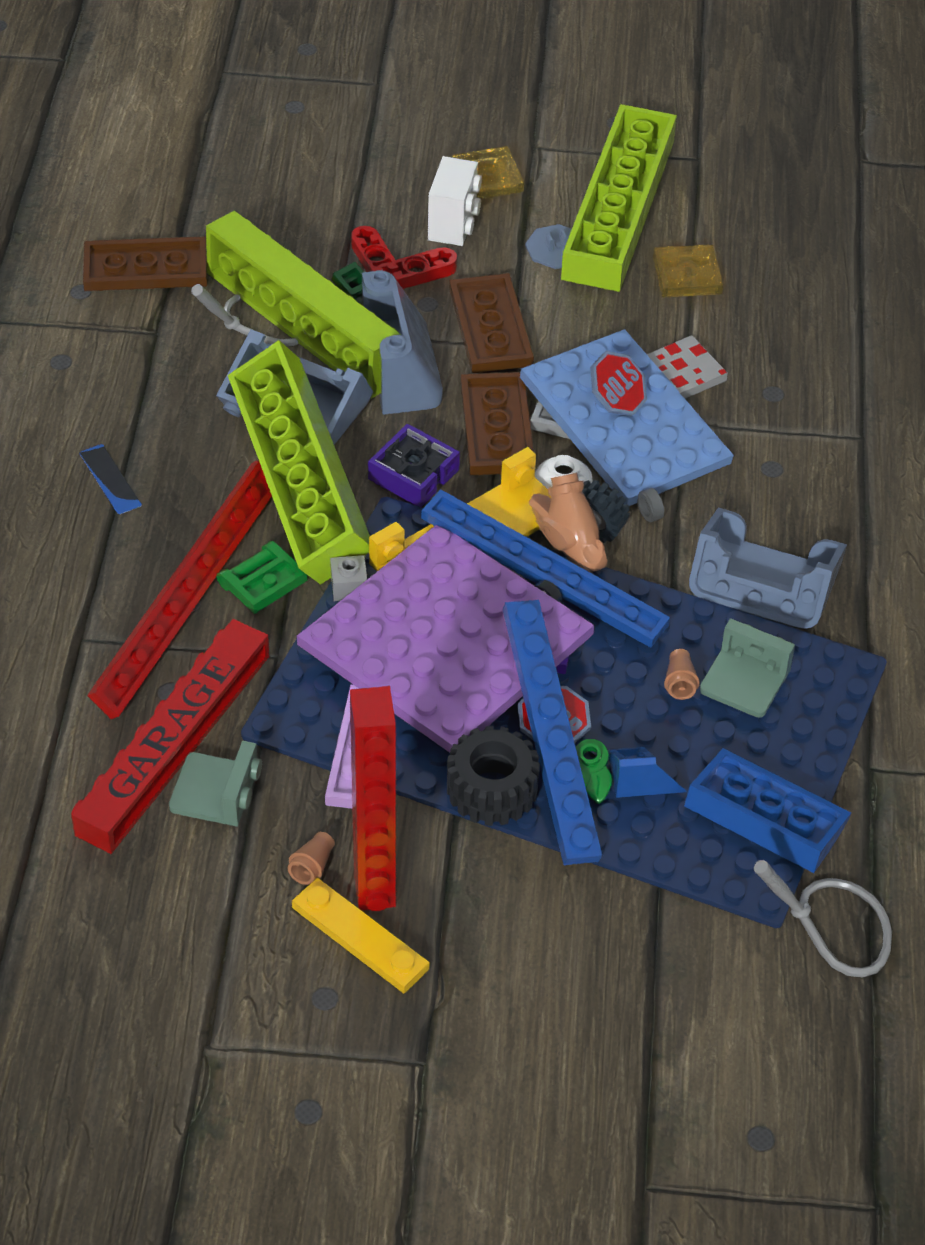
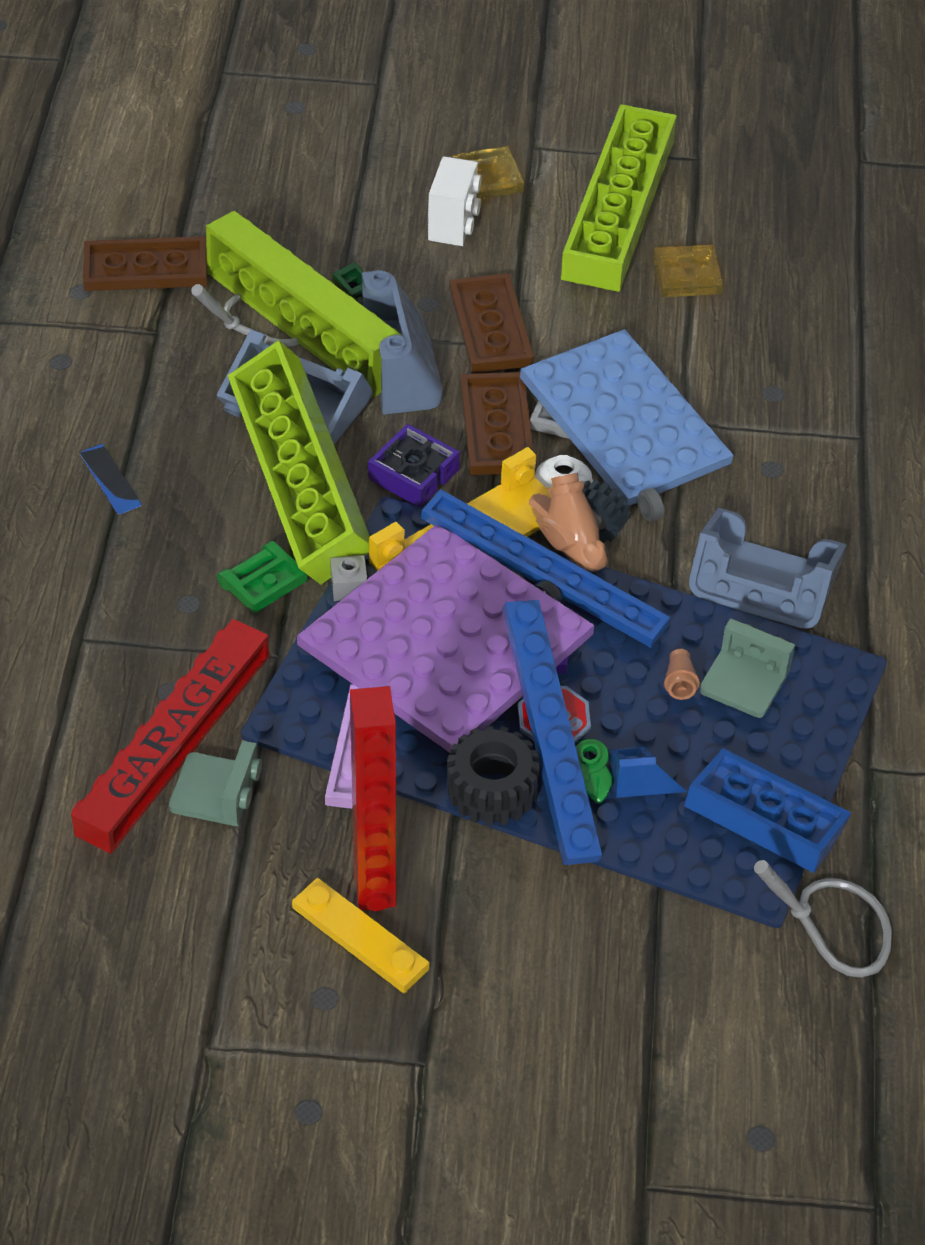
red plate [87,460,272,719] -> none
nougat cone [288,832,335,885] -> none
red beam [351,226,457,289] -> none
sand blue piece [525,224,572,269] -> none
piece [590,351,647,416] -> none
light grey tile [647,335,728,398] -> none

